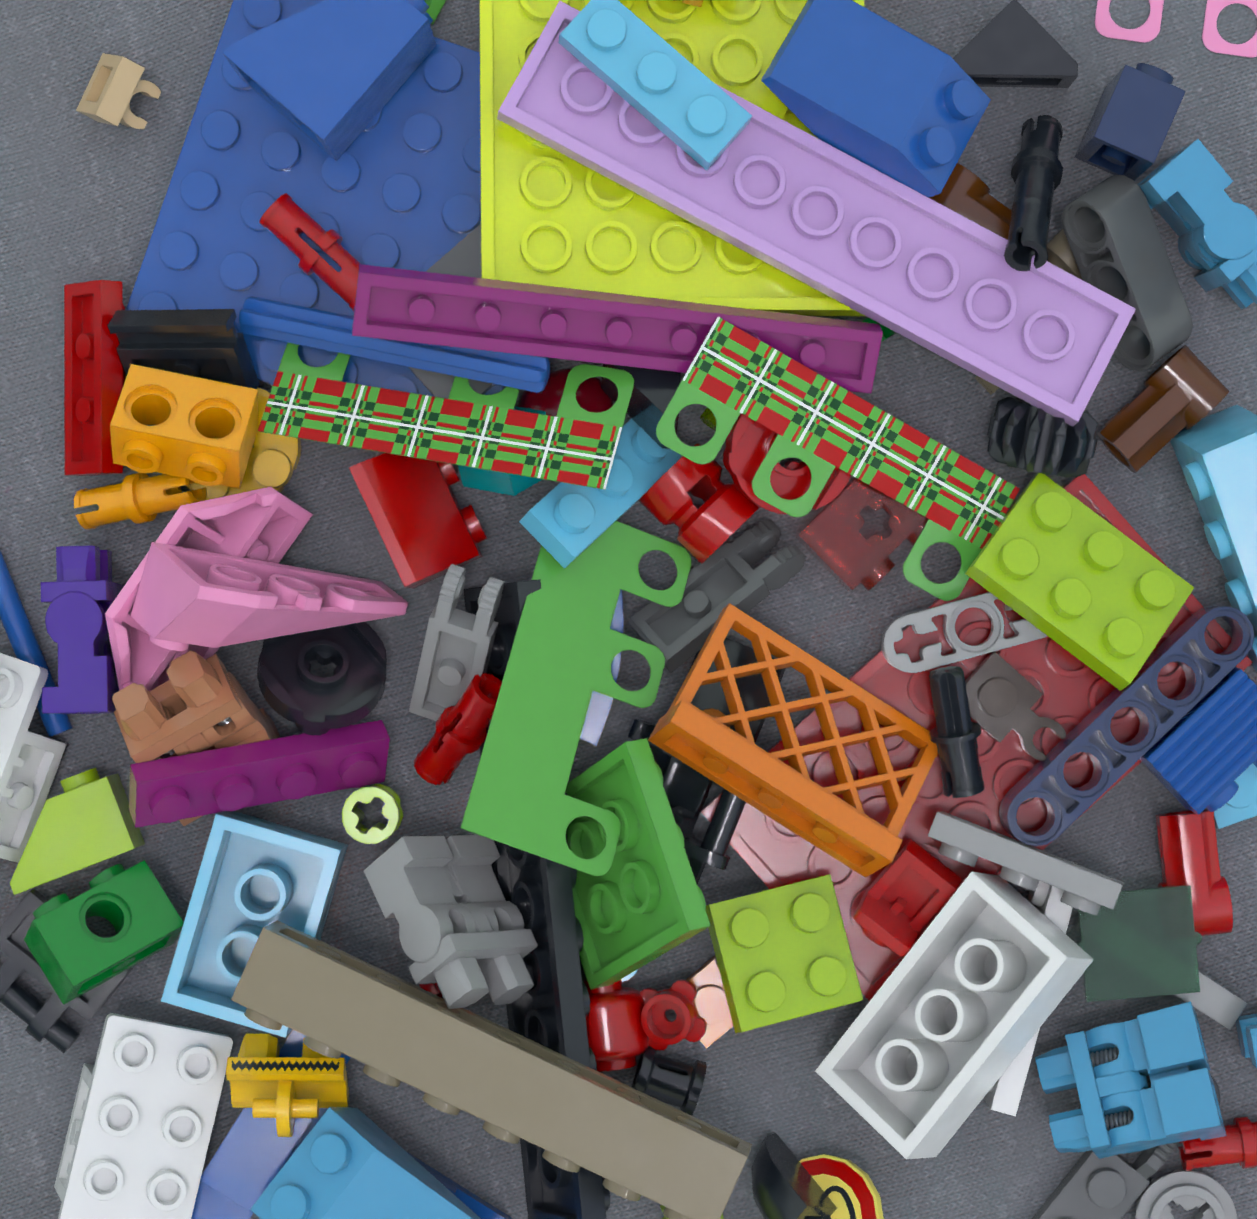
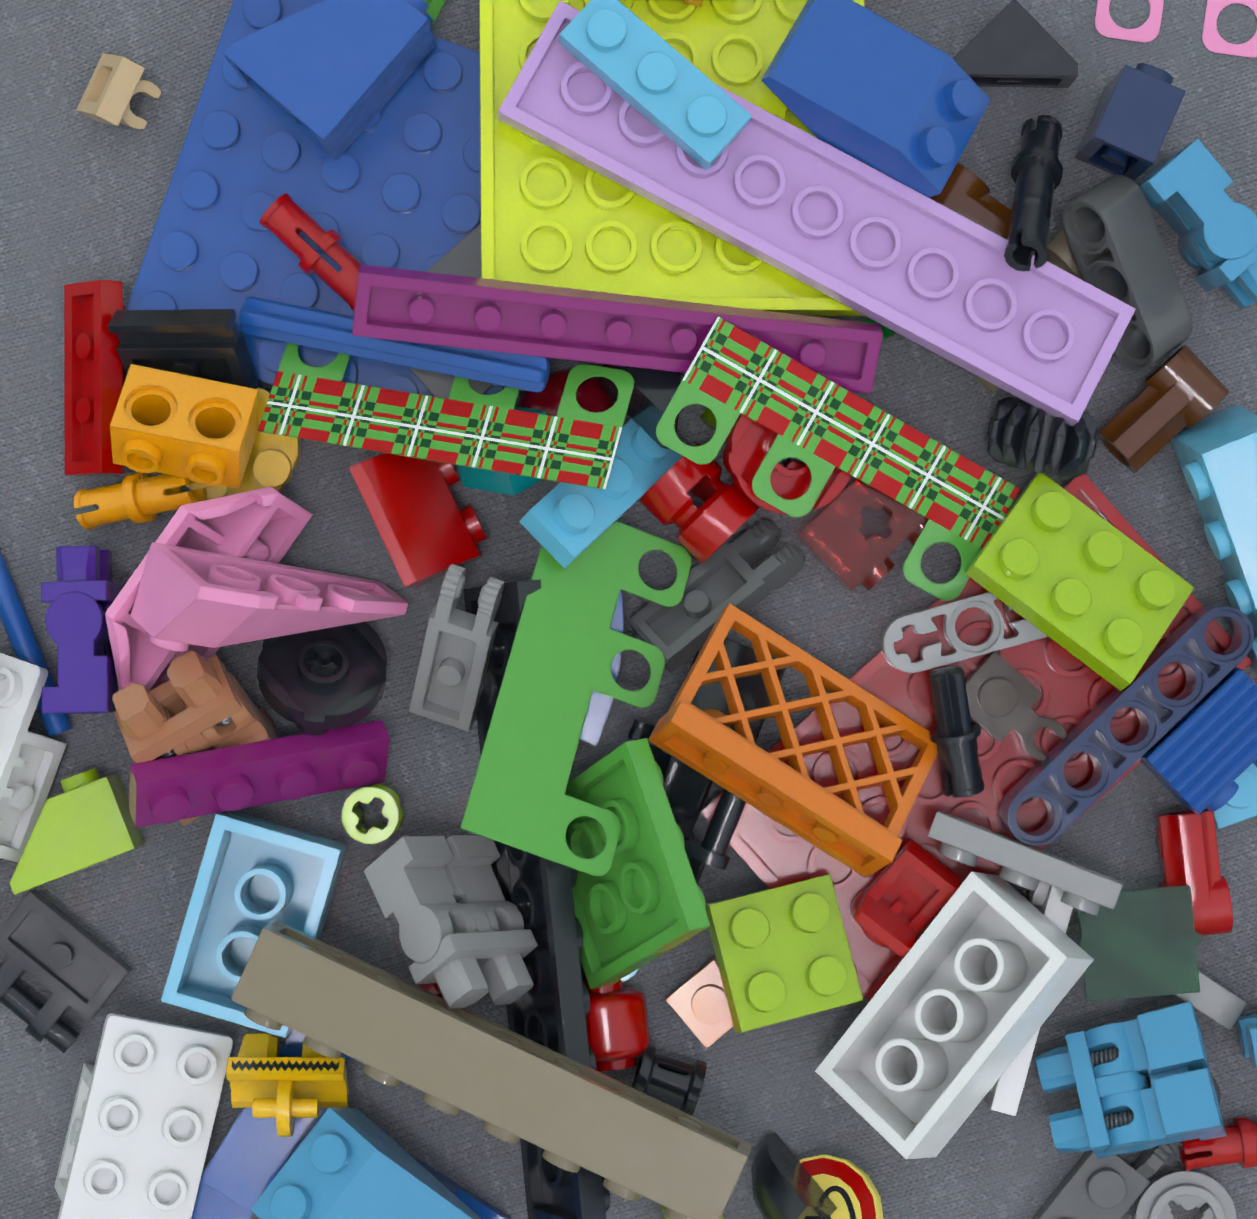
green brick [24,860,184,1005] -> none
red pin [414,673,502,785] -> none
red plate [640,980,707,1050] -> none

